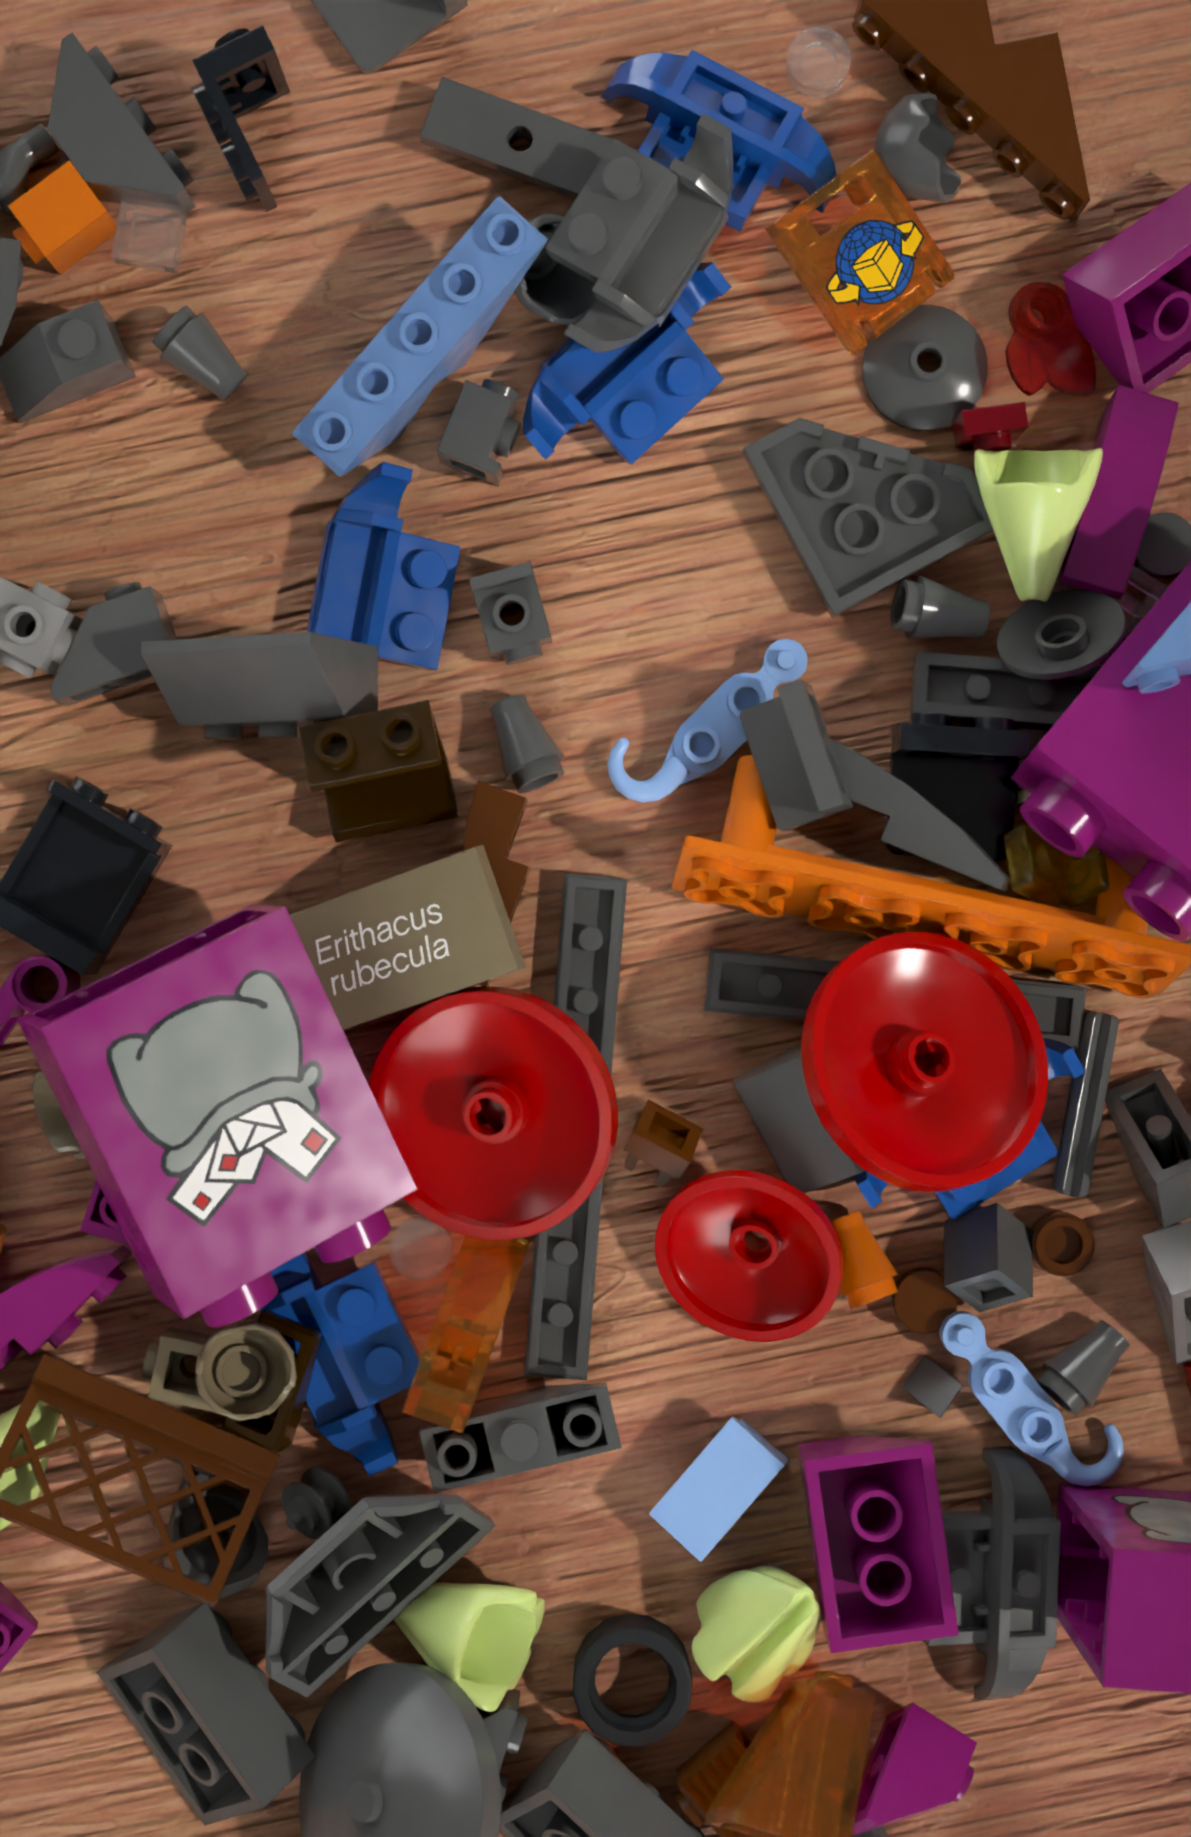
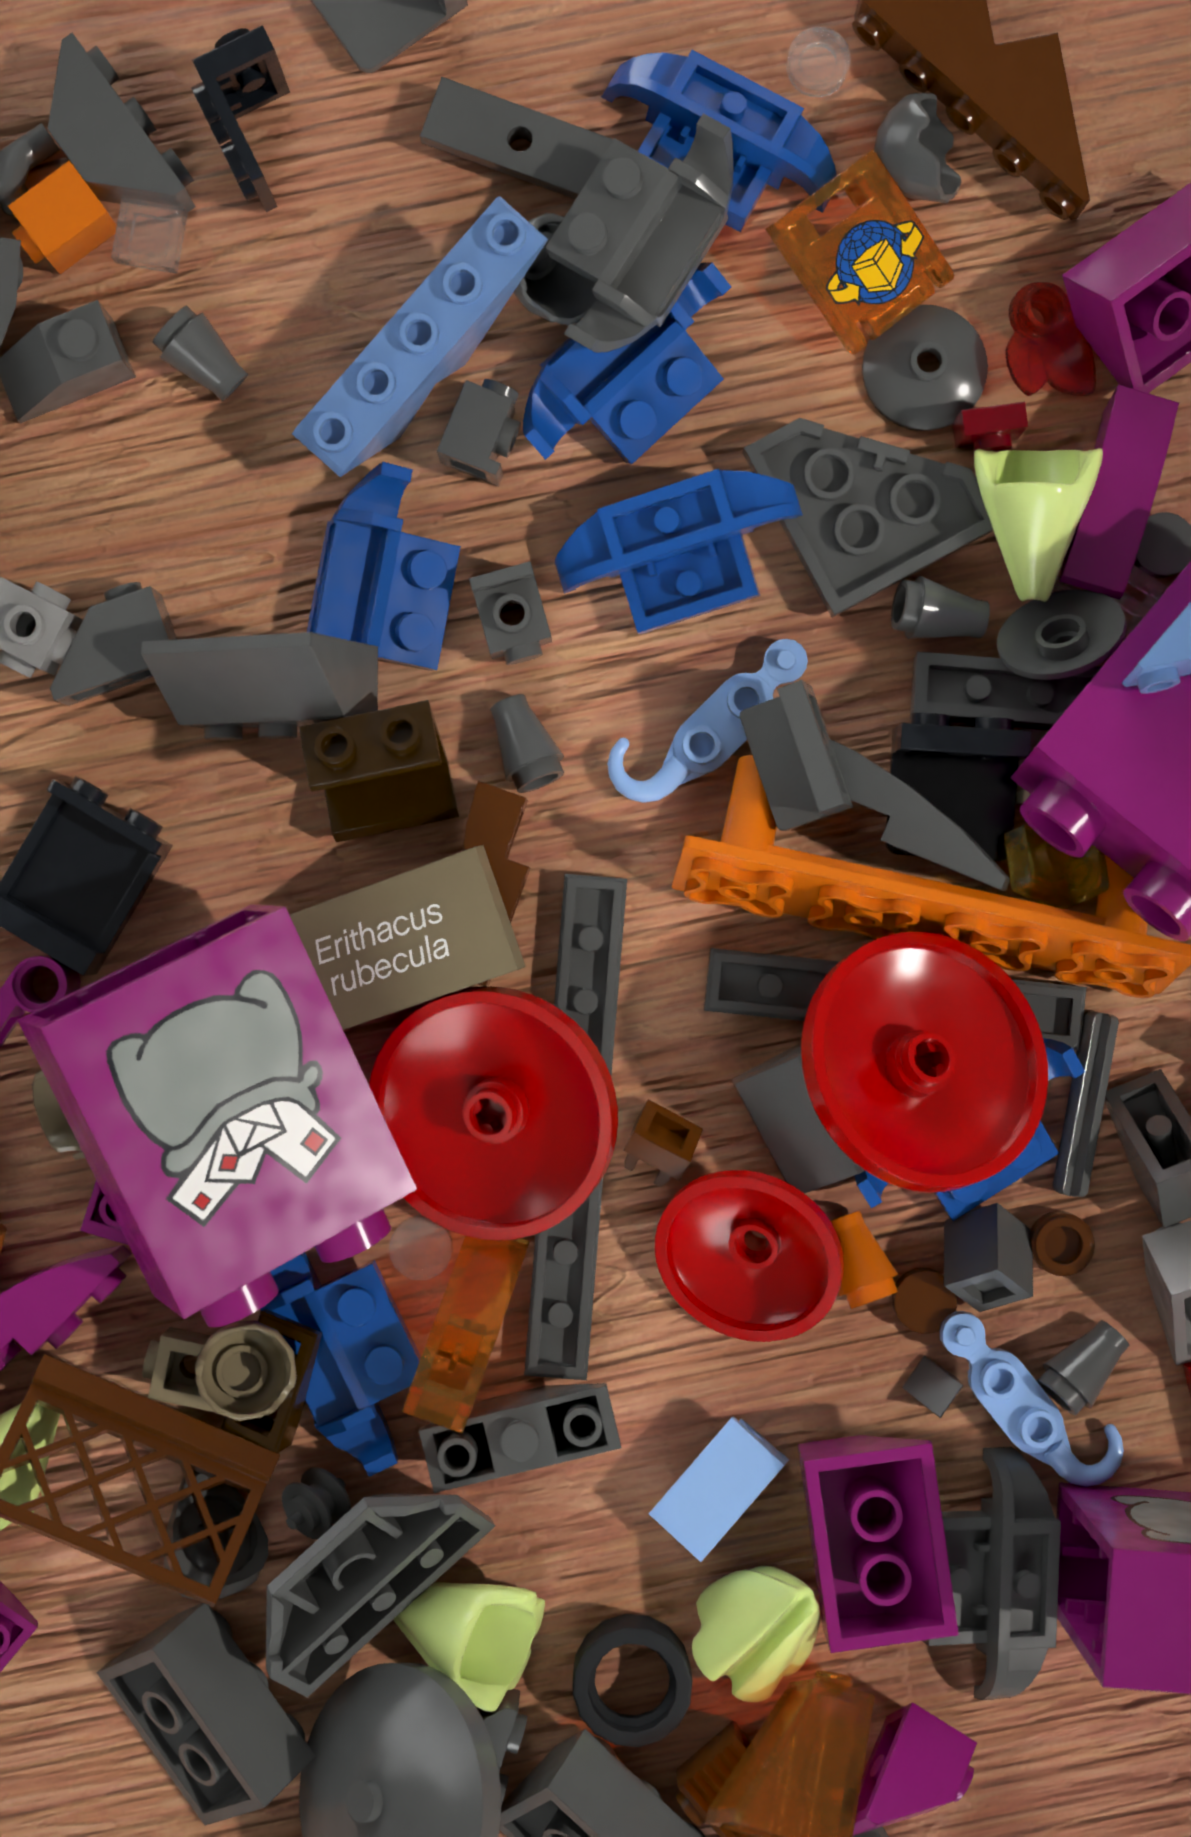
none -> blue plate [555,469,803,634]

